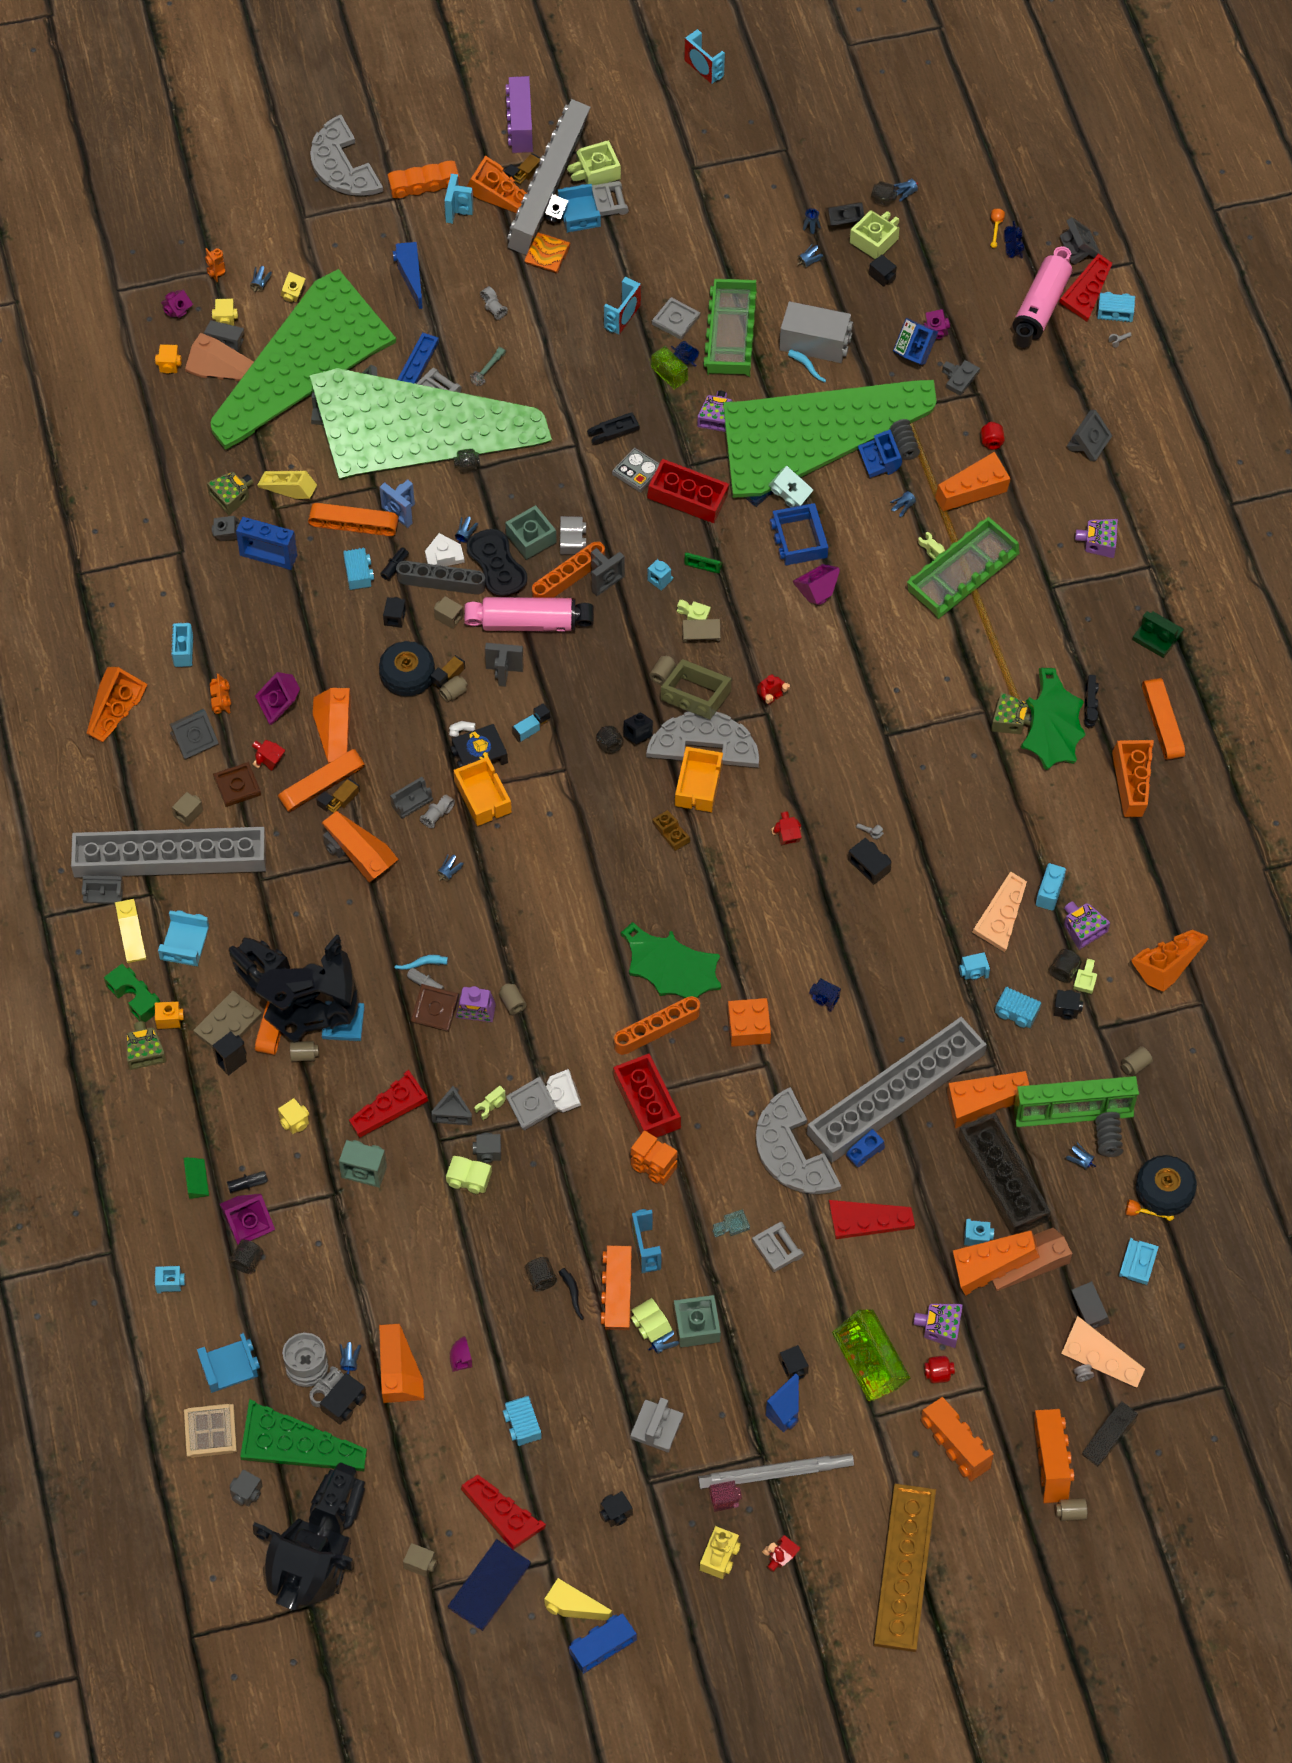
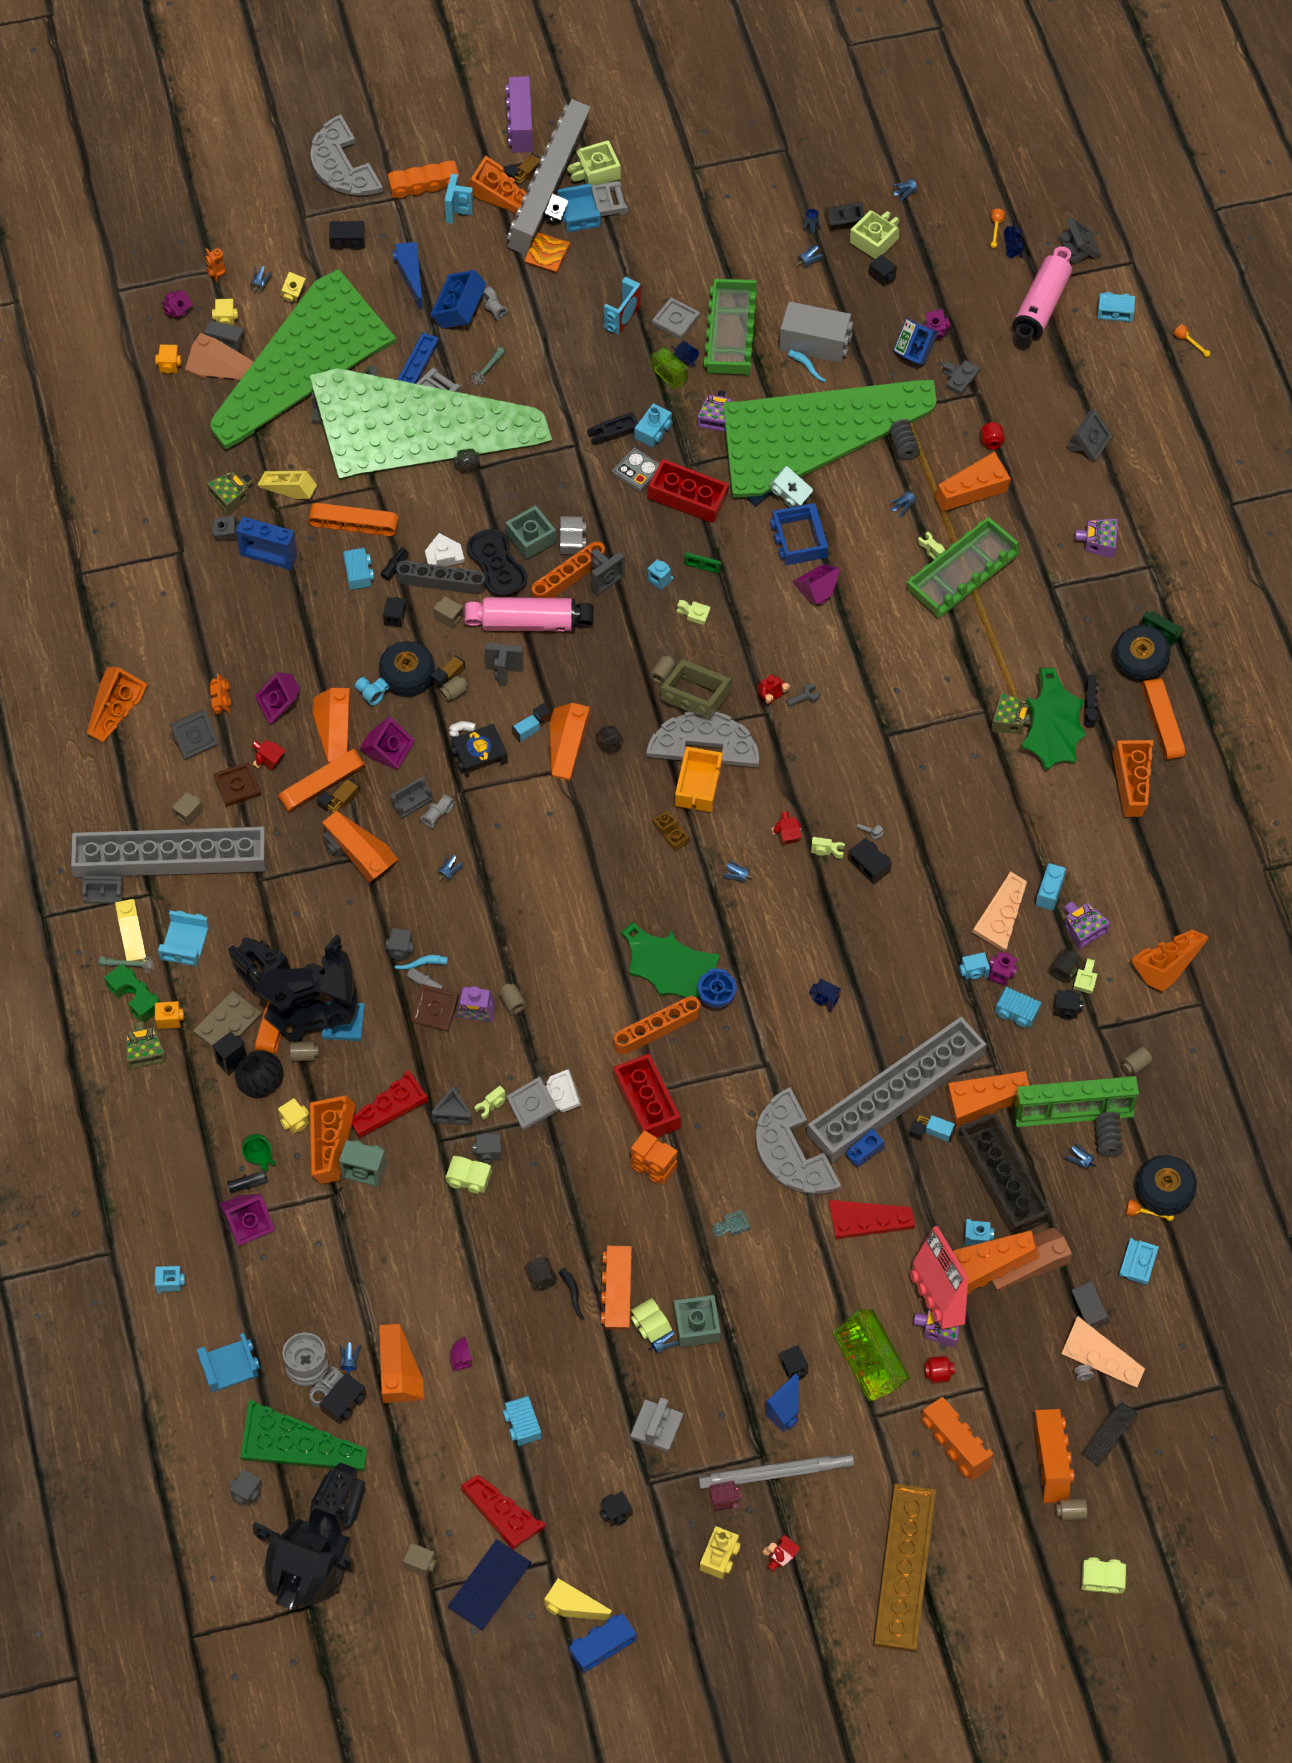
medium azure brick [171,623,193,667] -> none
green slope [183,1157,209,1199] -> none
clear piece [184,1404,237,1458] -> none
clear smoke piece [229,1239,264,1274] -> none
medium blue bracket [380,480,415,528] -> none
light orange piece [453,757,512,826] -> none
flat silver piece [455,517,478,543] -> none
black brick [623,712,653,744] -> none
dark azure panel [632,1209,661,1273] -> none
dark tan hinge [682,619,721,642] -> none
medium azure panel [685,29,725,84] -> none
orange brick [728,998,771,1047] -> none
light grey plate [752,1222,804,1272] -> none
blue brick [858,430,902,478] -> none
clear smoke head [871,181,898,206] -> none
red wing [1059,253,1112,322] -> none
light grey hand [1109,332,1131,348] -> none
none -> sand green piece [98,956,154,973]
none -> black wheel [235,1050,283,1098]
none -> green piece [241,1134,276,1172]
none -> orange wedge [310,1095,356,1184]
none -> black brick [329,221,366,249]
none -> medium azure piece [354,677,389,706]
none -> magenta slope [360,717,415,770]
none -> dark grey brick [386,928,414,960]
none -> blue brick [430,270,487,329]
none -> orange wedge [549,703,590,781]
none -> medium azure brick [634,403,673,448]
none -> blue cylinder [697,968,737,1009]
none -> flat silver piece [723,859,753,883]
none -> dark grey bar [786,684,821,707]
none -> yellowish green plate [811,837,845,859]
none -> piece [909,1115,957,1142]
none -> coral slope [910,1226,968,1329]
none -> magenta brick [988,951,1018,986]
none -> yellowish green brick [1081,1557,1126,1594]
none -> black wheel [1114,625,1170,682]
none -> hinge [1173,324,1210,357]

